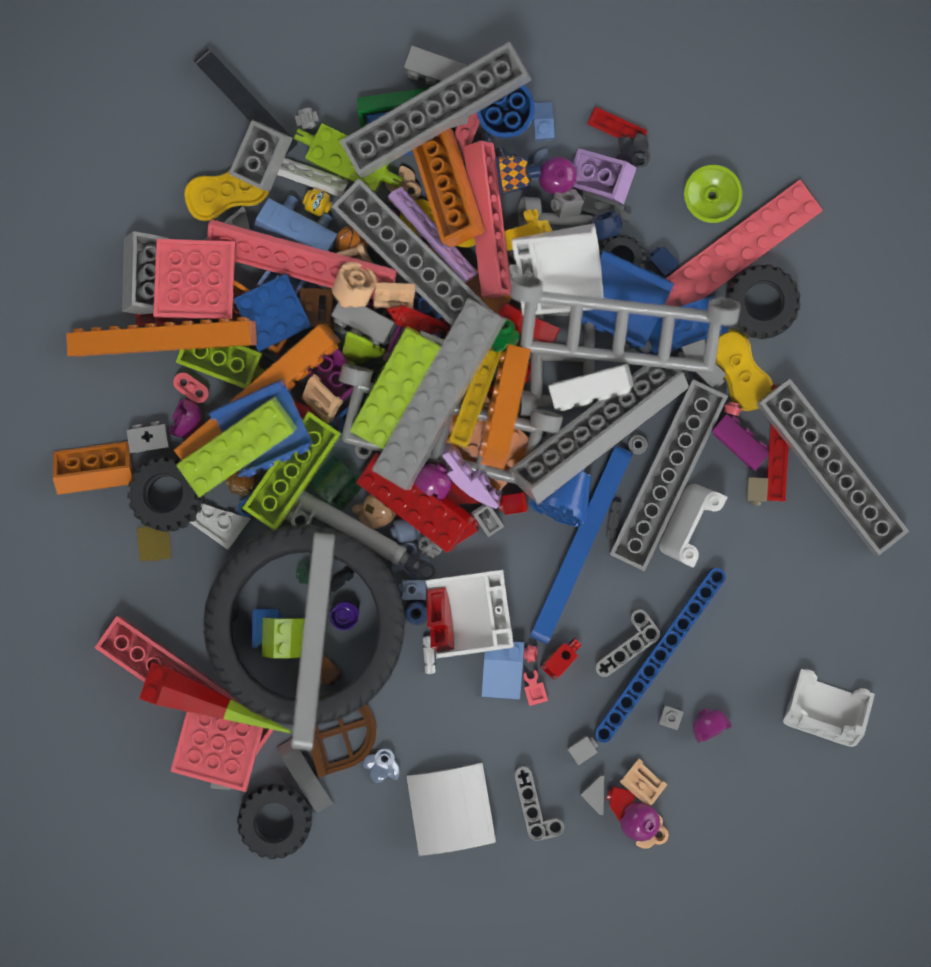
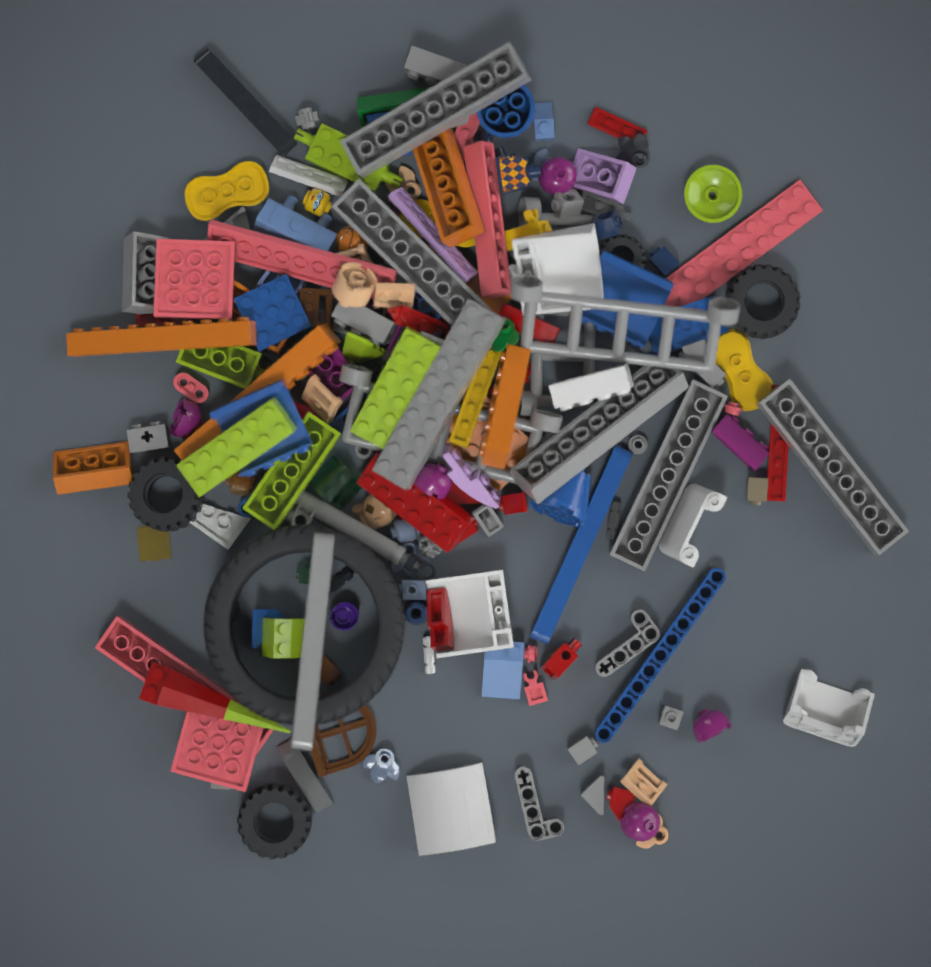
light grey brick [229,120,293,191] -> none

